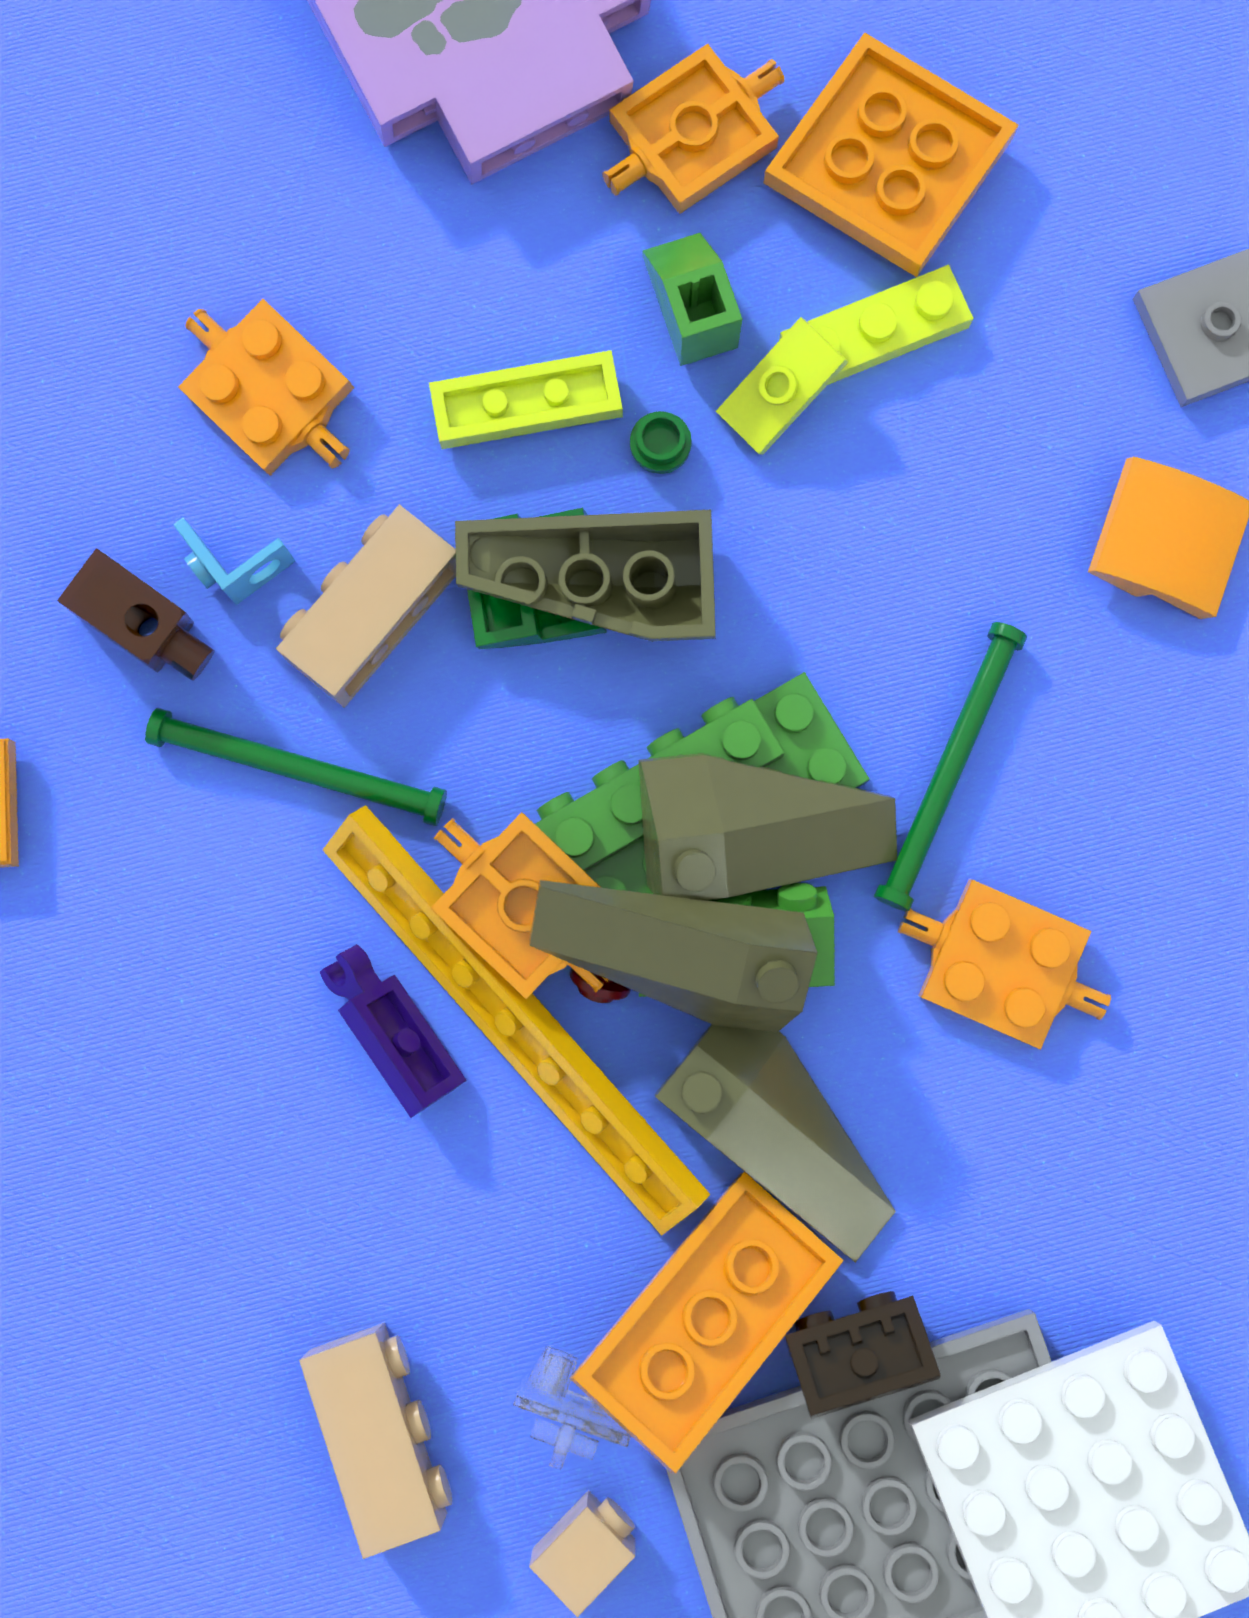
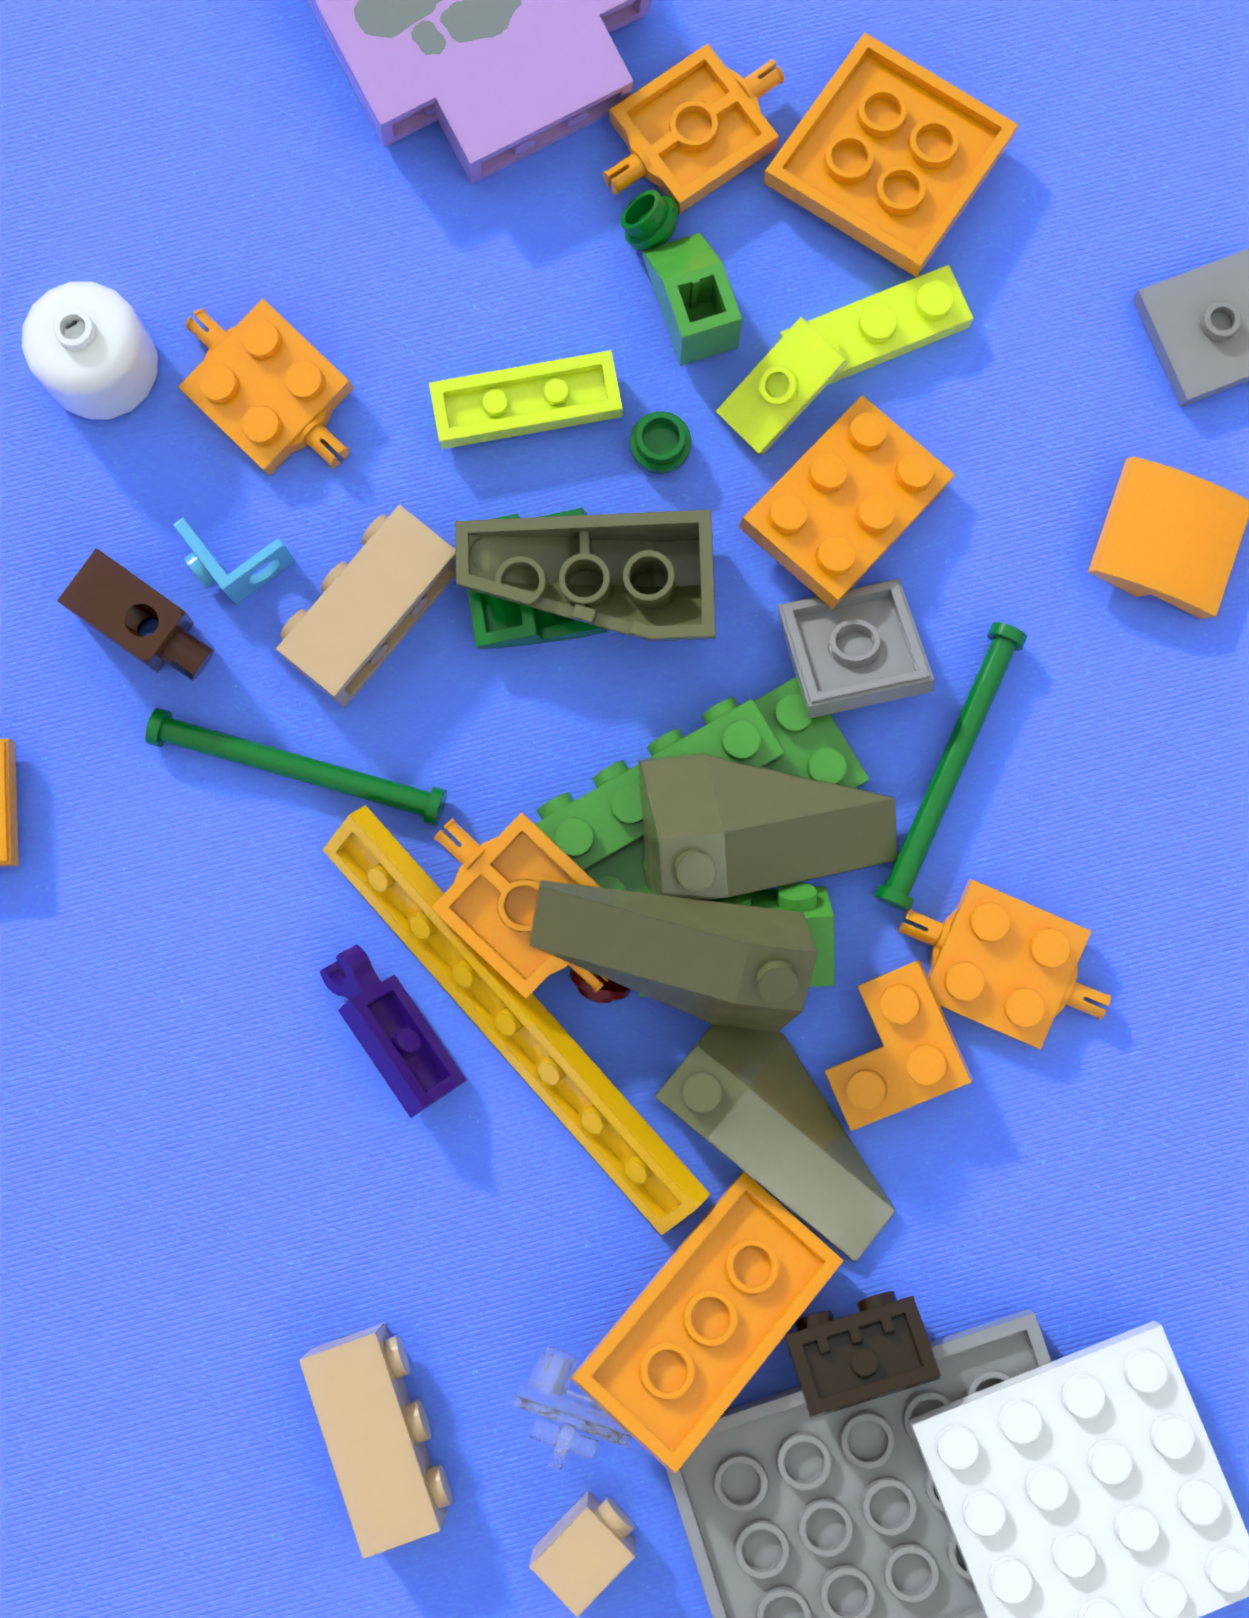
none -> white head [22,281,158,420]
none -> green plate [620,190,679,250]
none -> light orange plate [739,395,955,609]
none -> light grey plate [778,579,934,719]
none -> light orange plate [825,960,973,1131]

